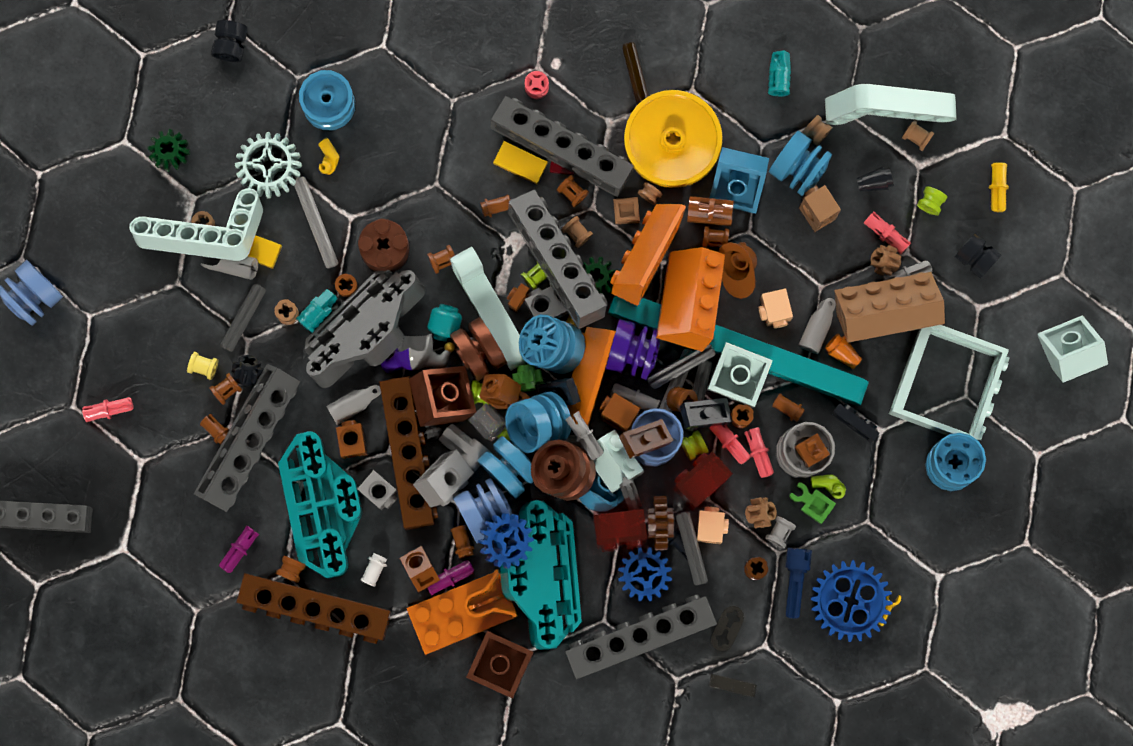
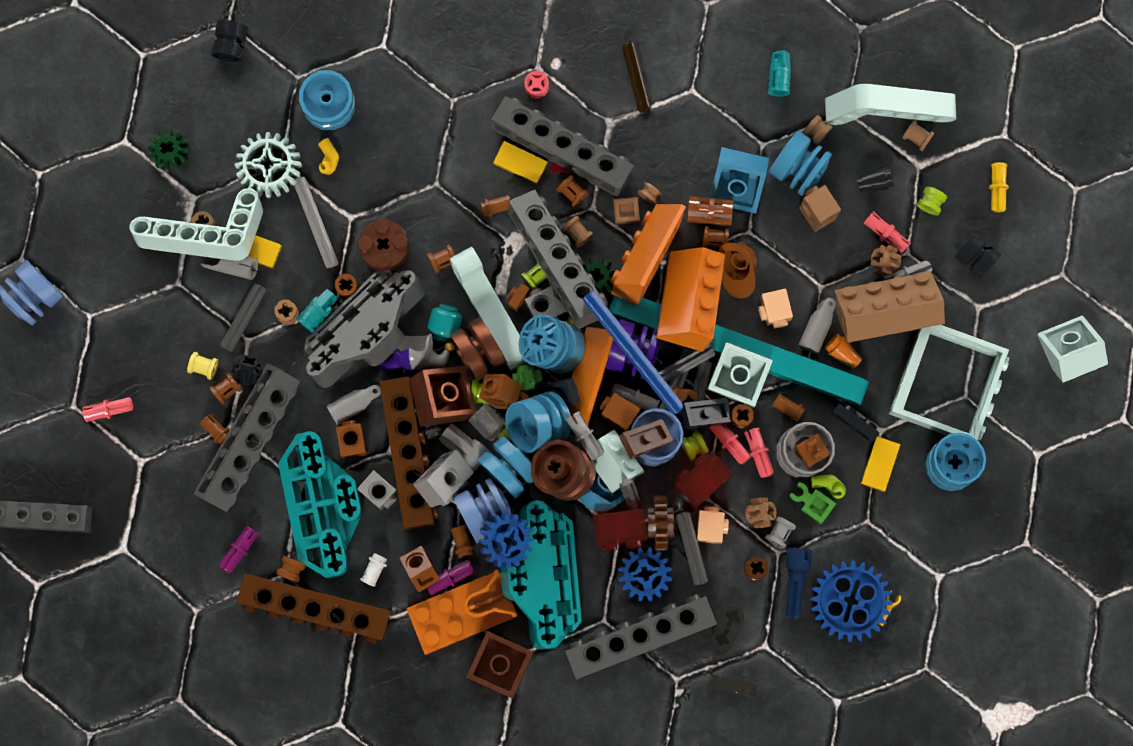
yellow dish [624,90,722,188] -> none
none -> blue axle [583,291,684,414]
none -> yellow tile [861,437,900,492]

